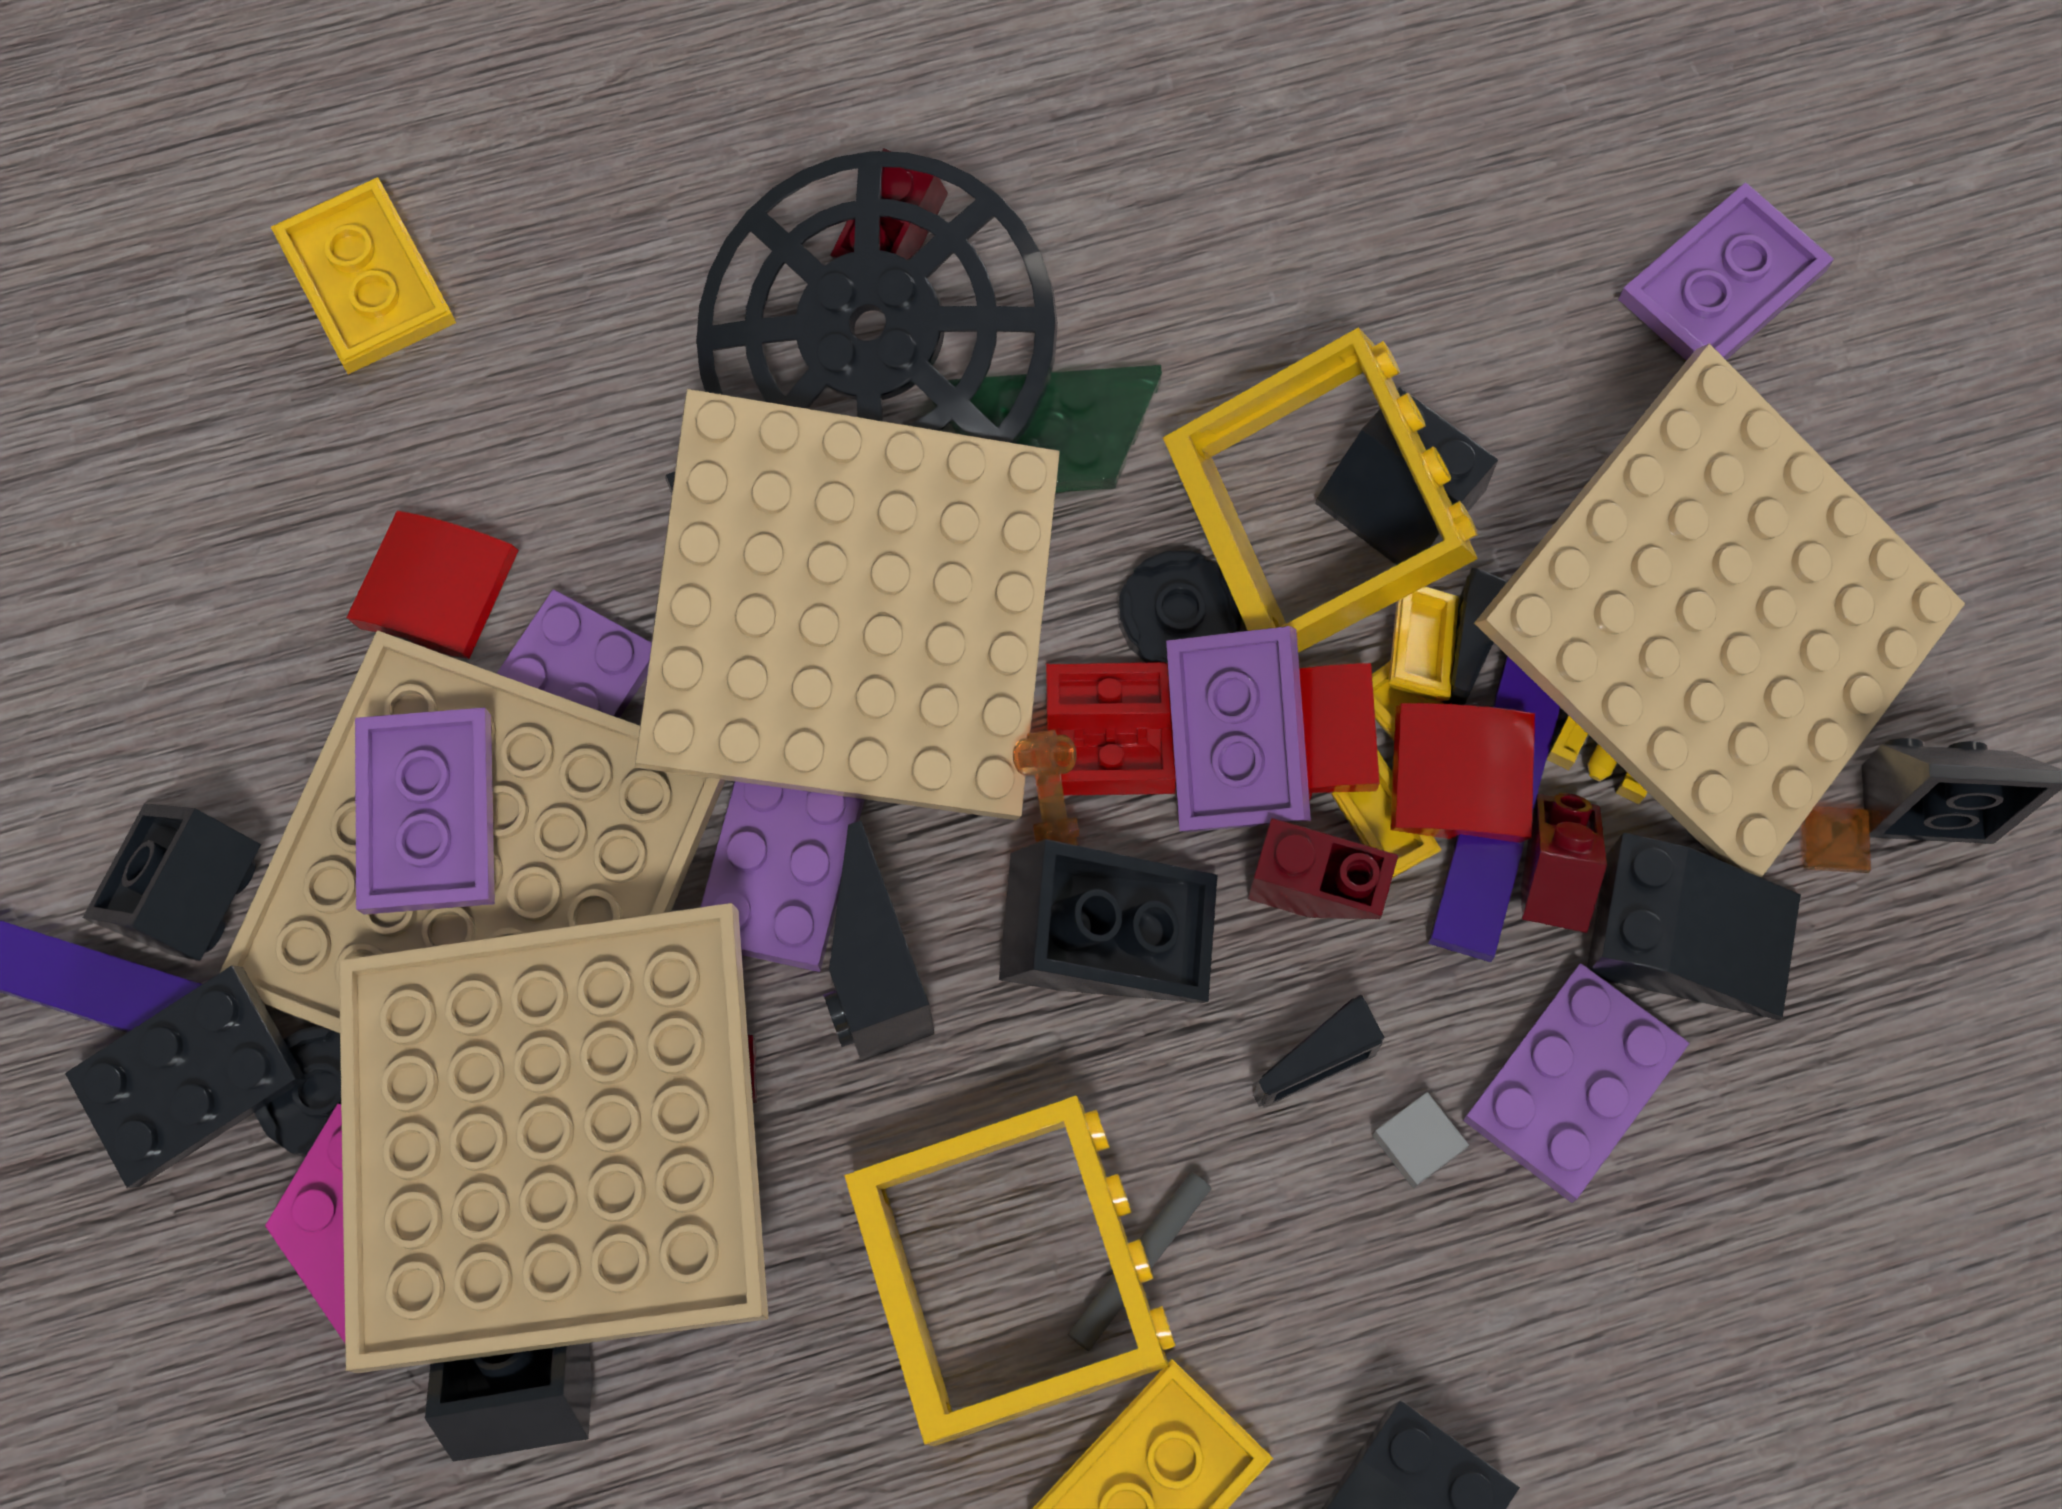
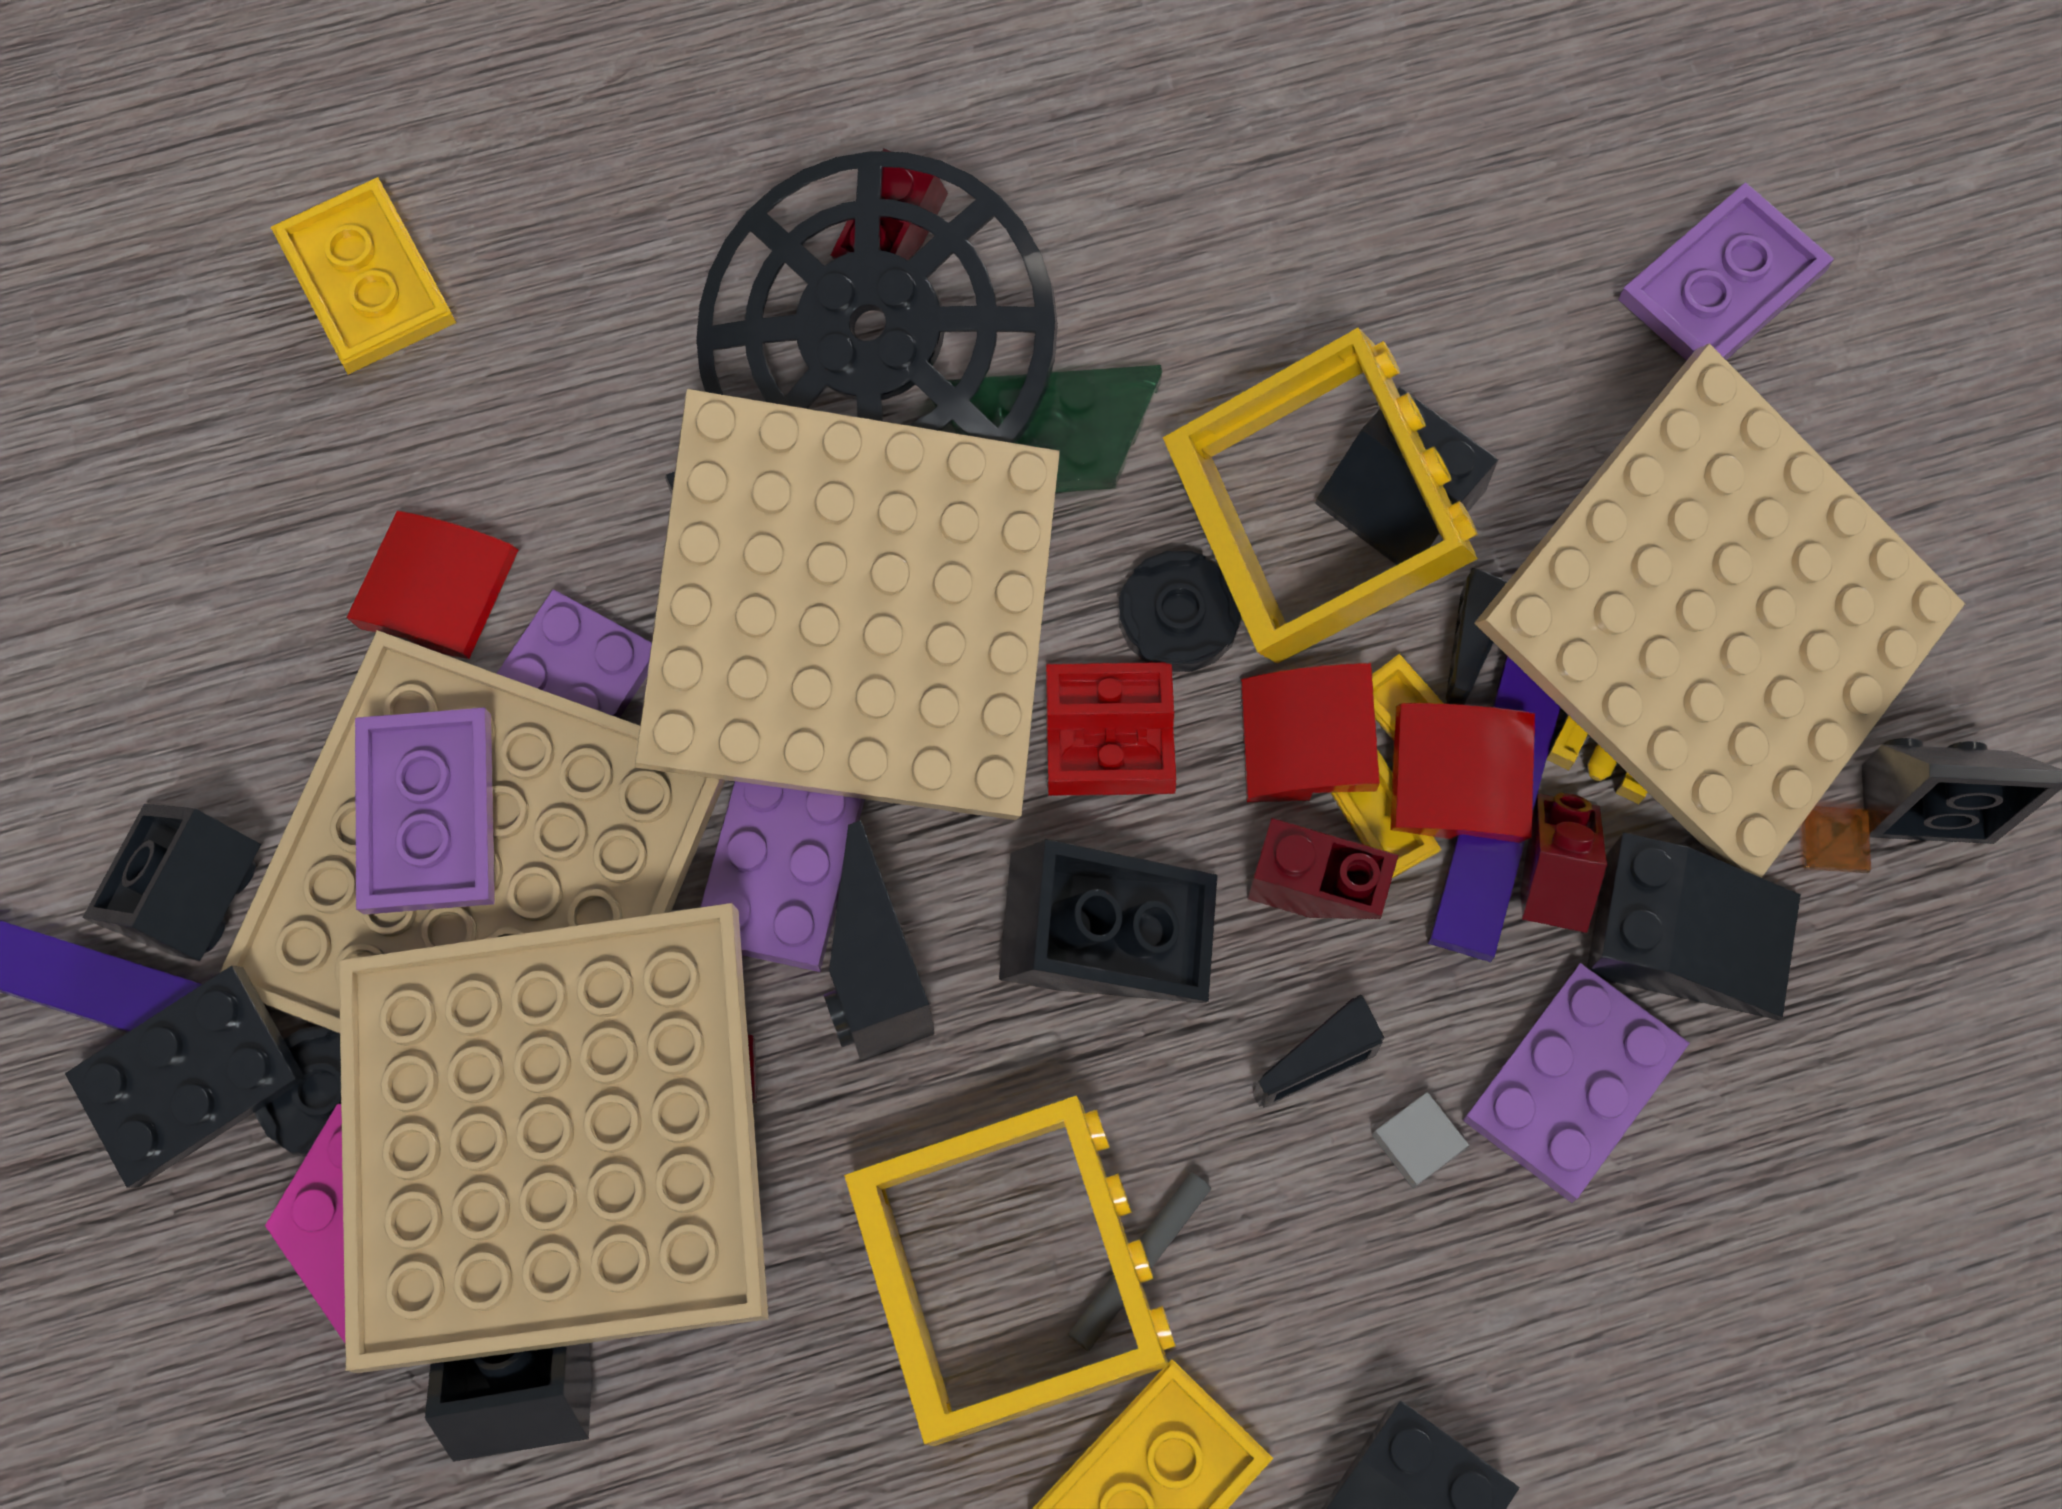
clear orange bar [1013,730,1080,846] -> none
medium lavender plate [1166,626,1311,832] -> none
yellow tile [1388,587,1459,701] -> none

